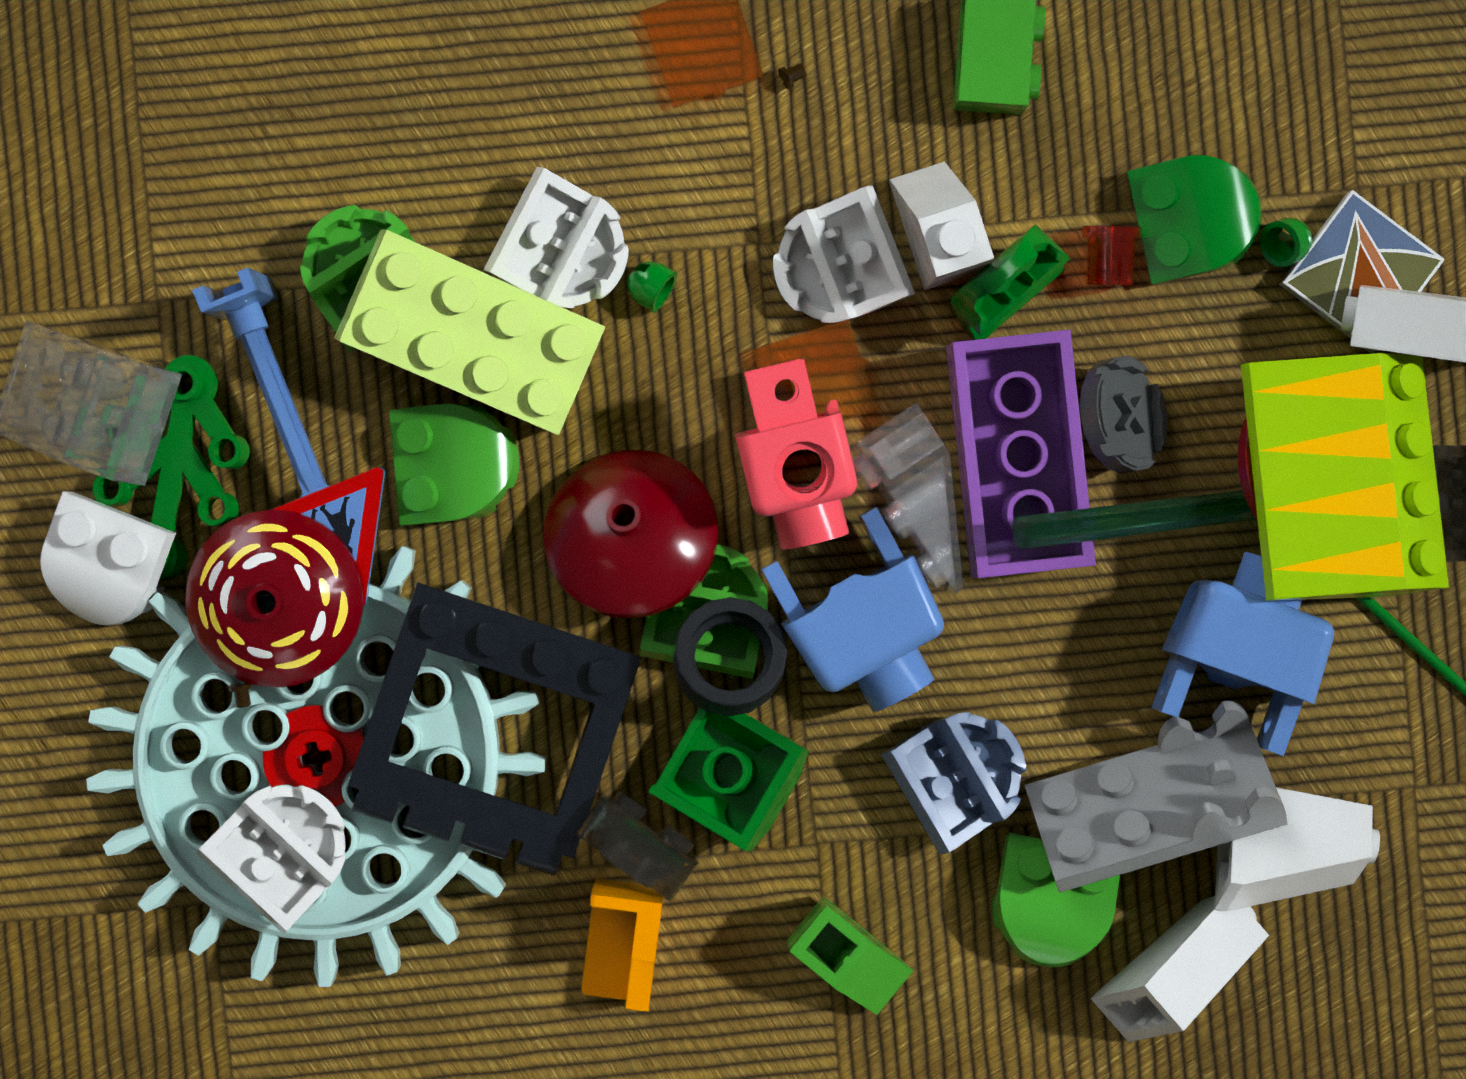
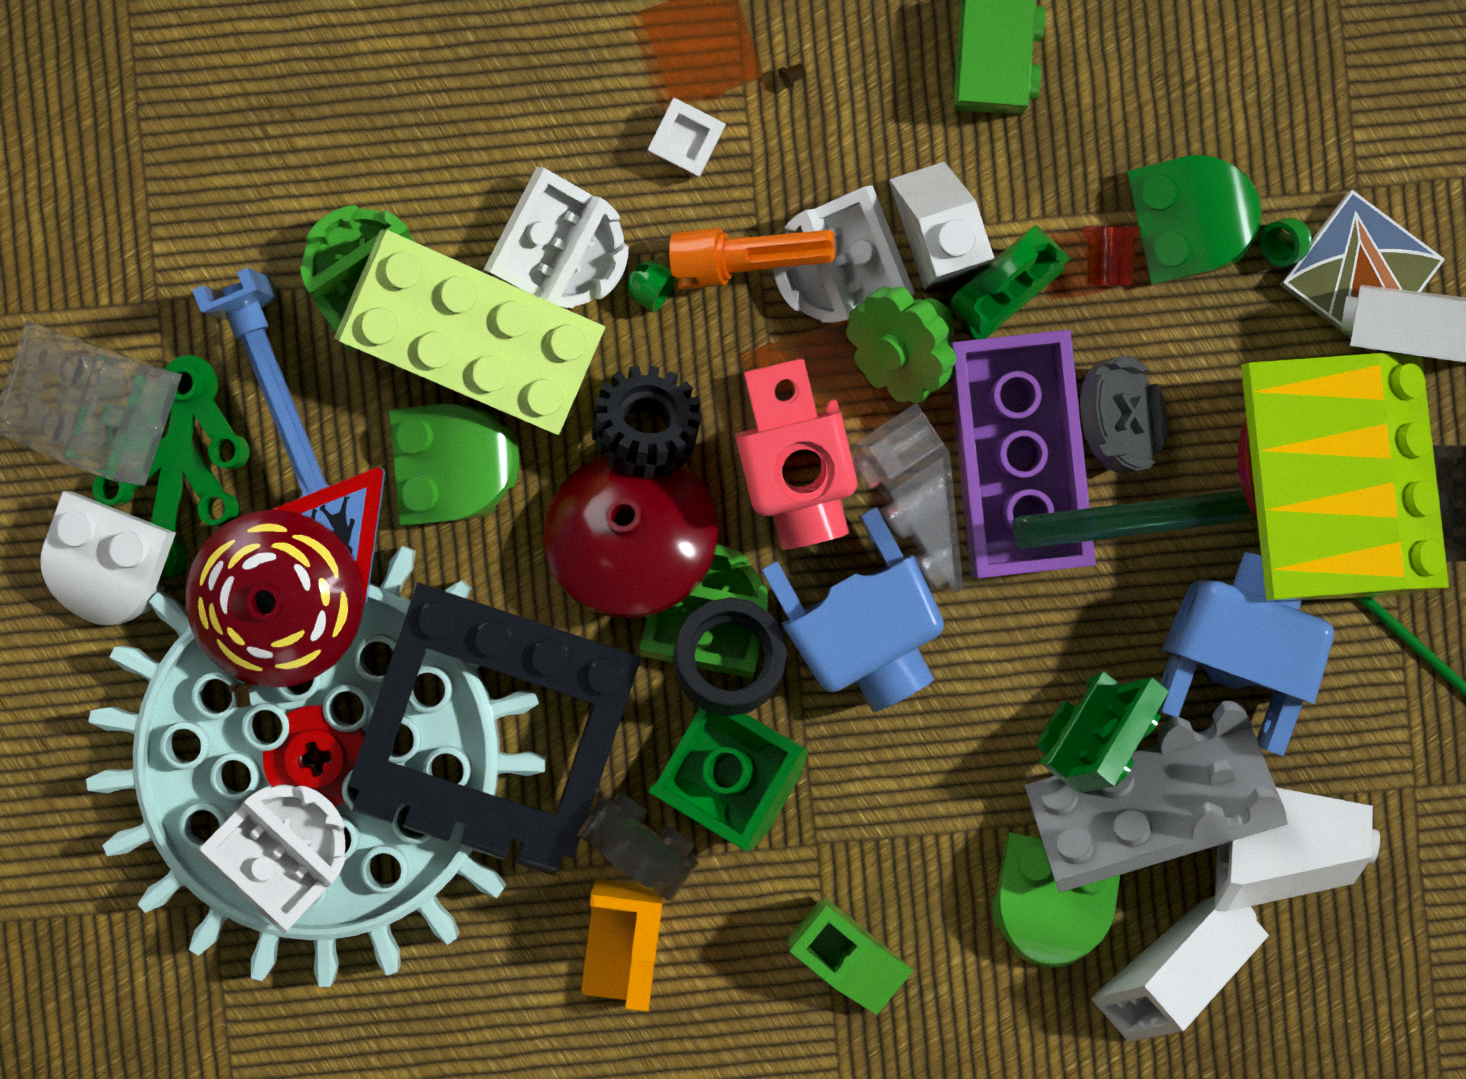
sand blue slope [881,712,1026,854] -> none
none -> black tyre [592,366,702,479]
none -> white plate [648,98,726,177]
none -> orange piece [669,227,837,290]
none -> bright green plant [846,286,956,403]
none -> green slope [1038,671,1169,792]

